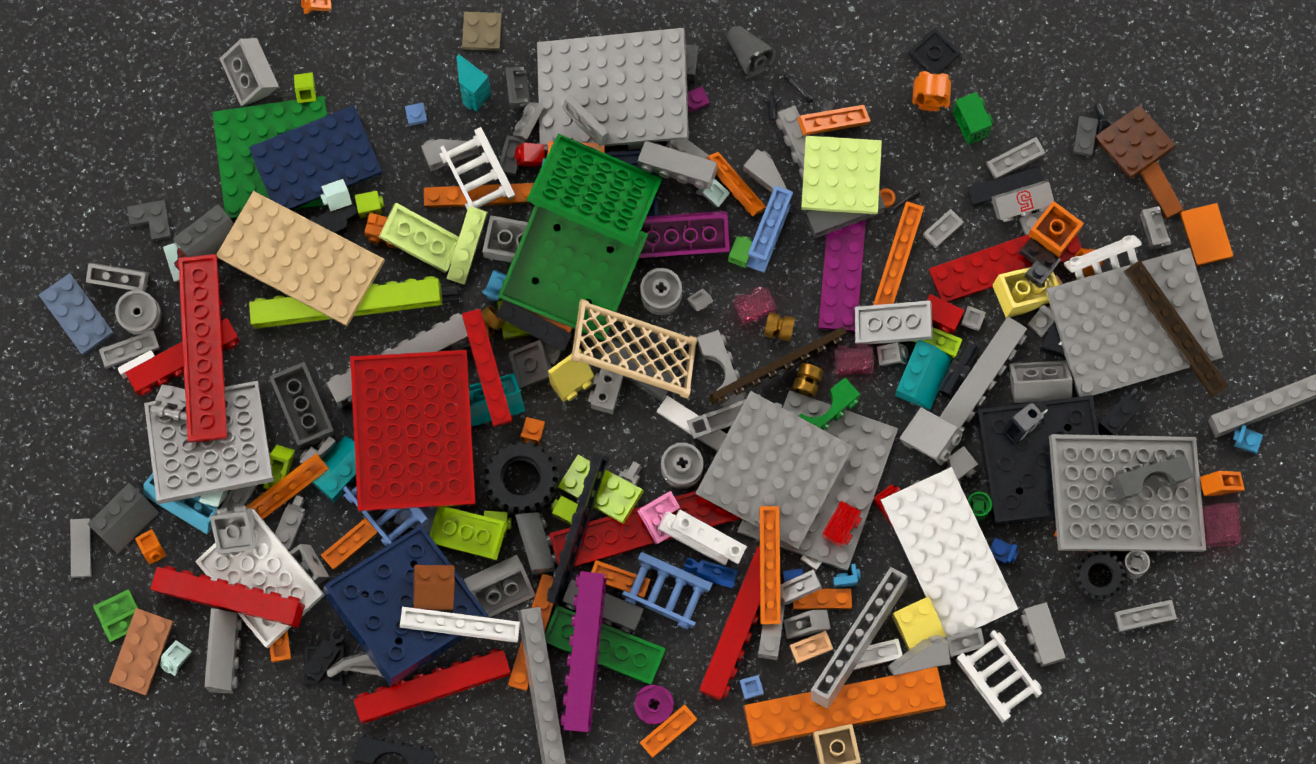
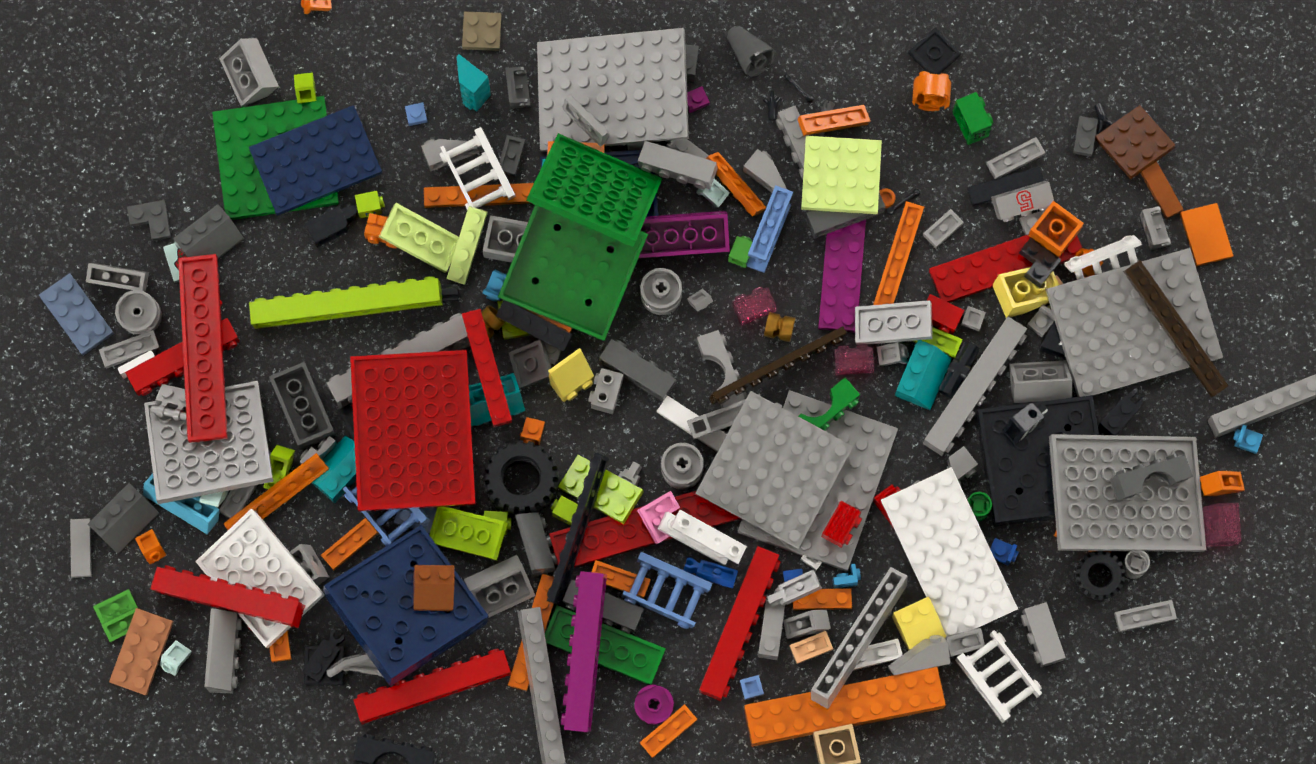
light grey plate [210,505,257,554] -> none
tan plate [216,191,385,326] -> none
light grey hinge [275,495,305,551] -> none
light aqua brick [320,179,352,212] -> none
white tile [400,607,520,643] -> none
light grey plate [513,102,544,139] -> none
red brick [514,143,545,167] -> none
tan door [571,299,697,398] -> none
orange plate [759,506,781,624] -> none
pearl gold wheel [792,363,824,397] -> none
light grey panel [900,407,962,465] -> none

